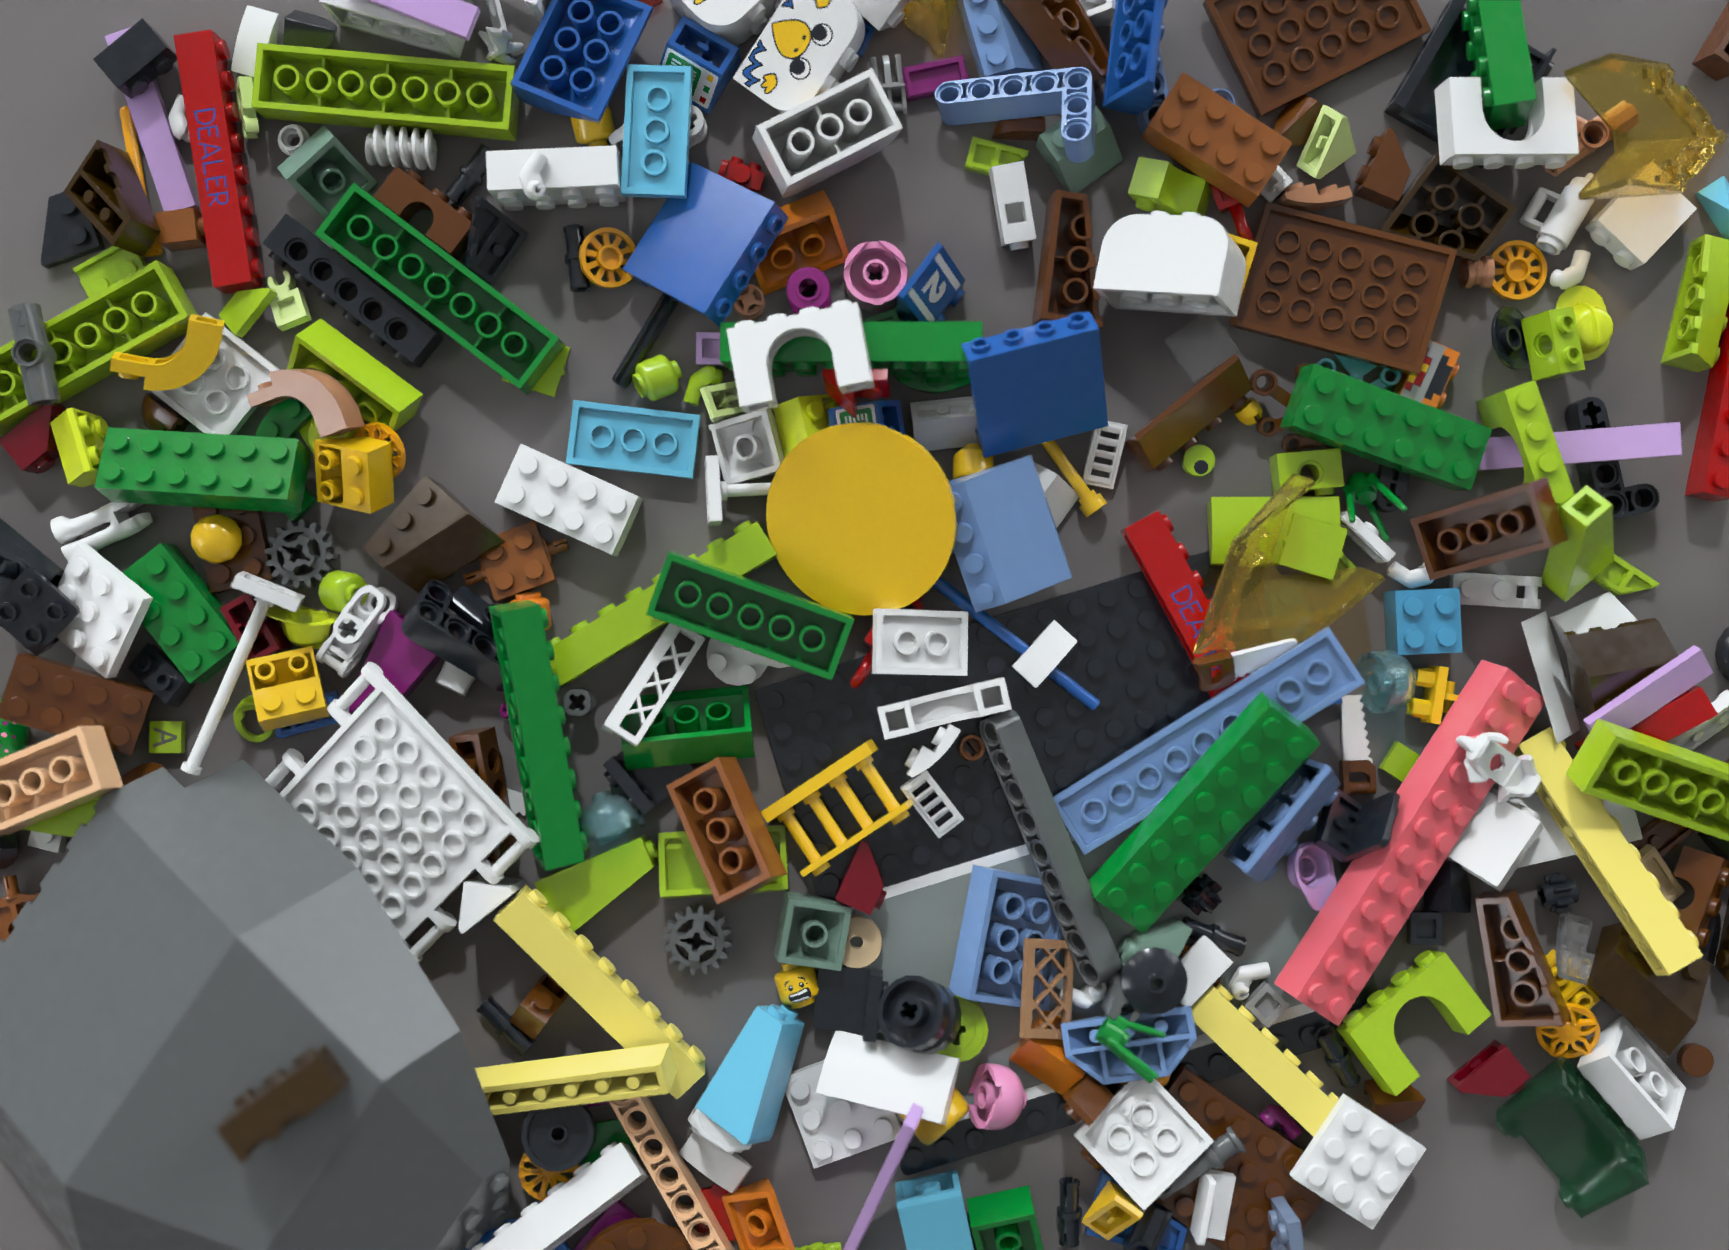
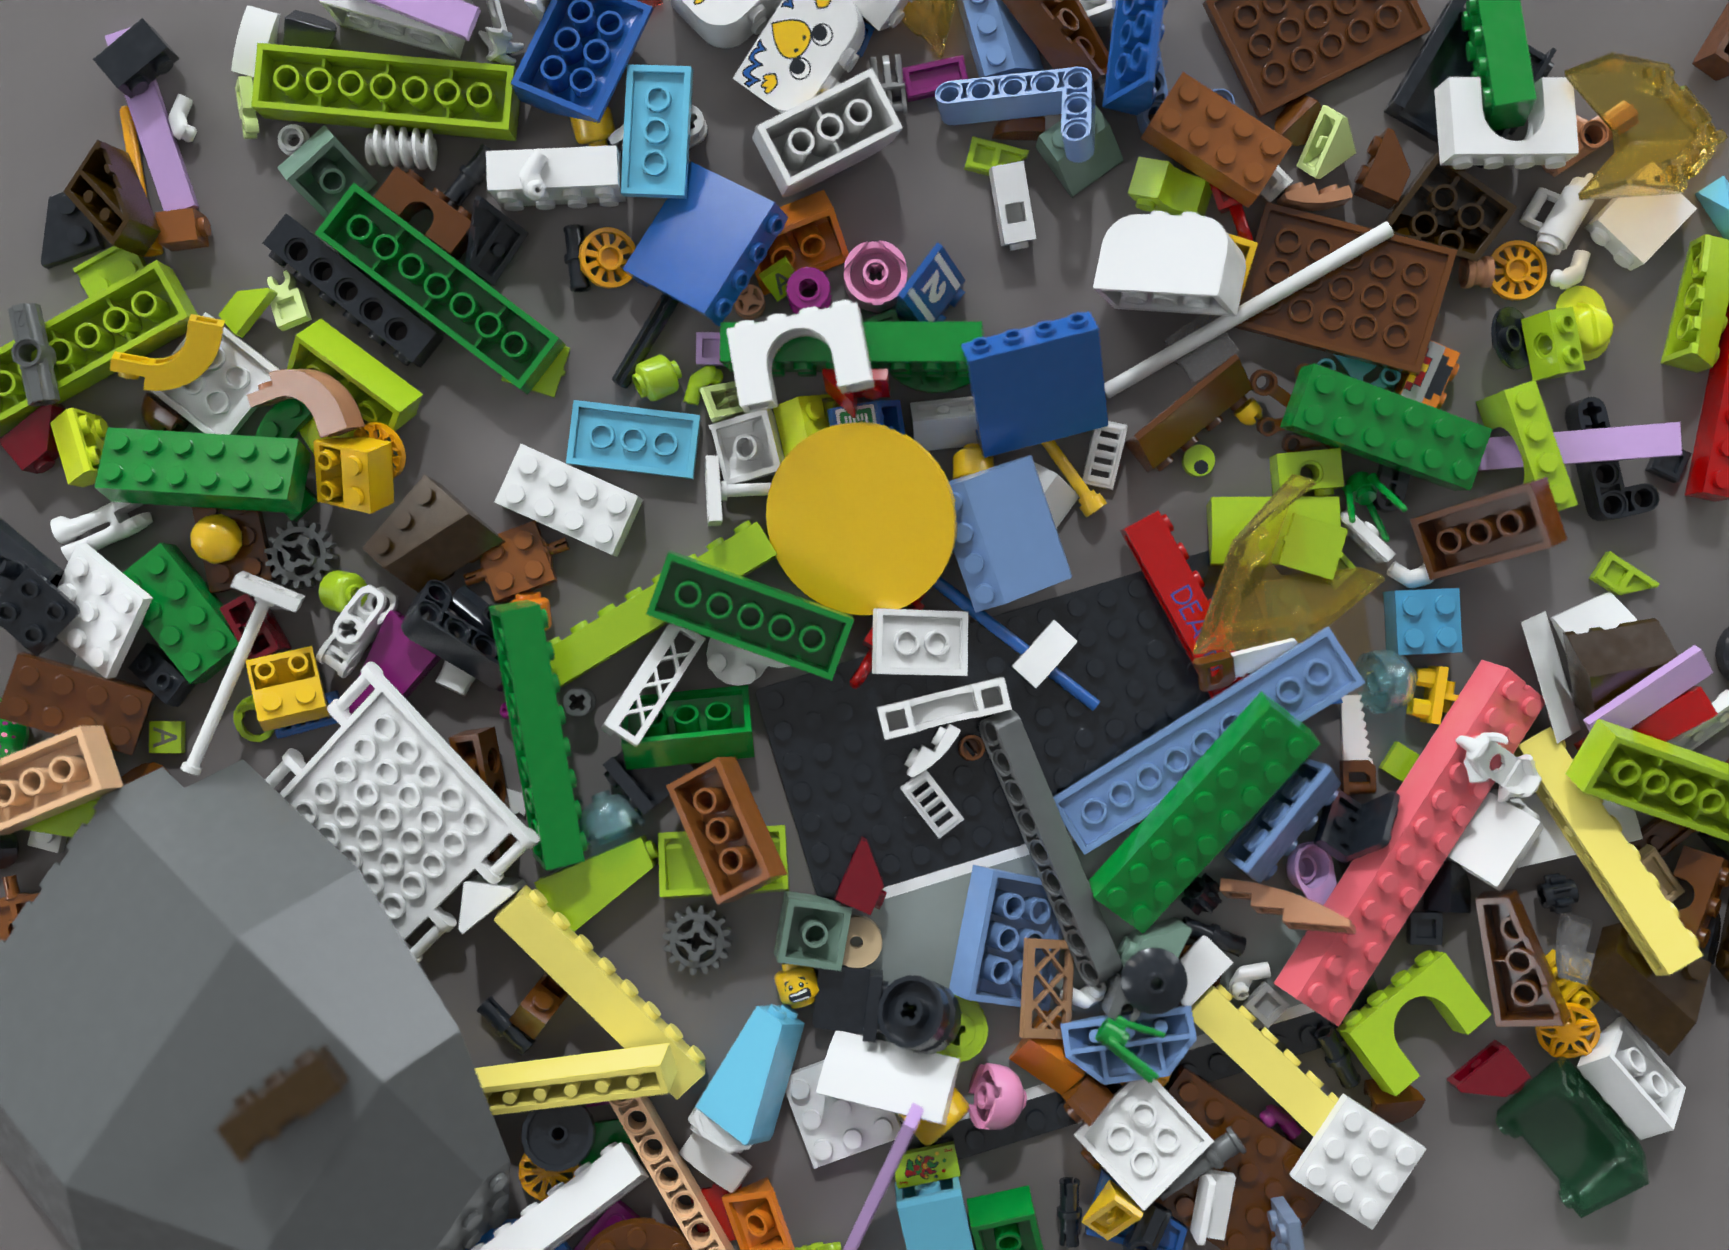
red brick [173,29,264,294] -> none
neon yellow piece [266,605,339,649] -> none
blue slope [660,15,742,115] -> none
red piece [718,156,766,192] -> none
yellow fence [760,739,914,877] -> none
reddish brown wedge [1032,190,1103,330] -> none
white plate [1449,572,1542,609] -> none
lime slope [1542,485,1614,602] -> none
reddish brown tile [1677,1043,1714,1077] -> none
none -> lime tile [759,257,796,301]
none -> lime tile [895,1141,961,1189]
none -> white piece [1104,222,1394,399]
none -> nougat slope [1219,878,1356,934]
none -> black tile [1645,449,1692,483]

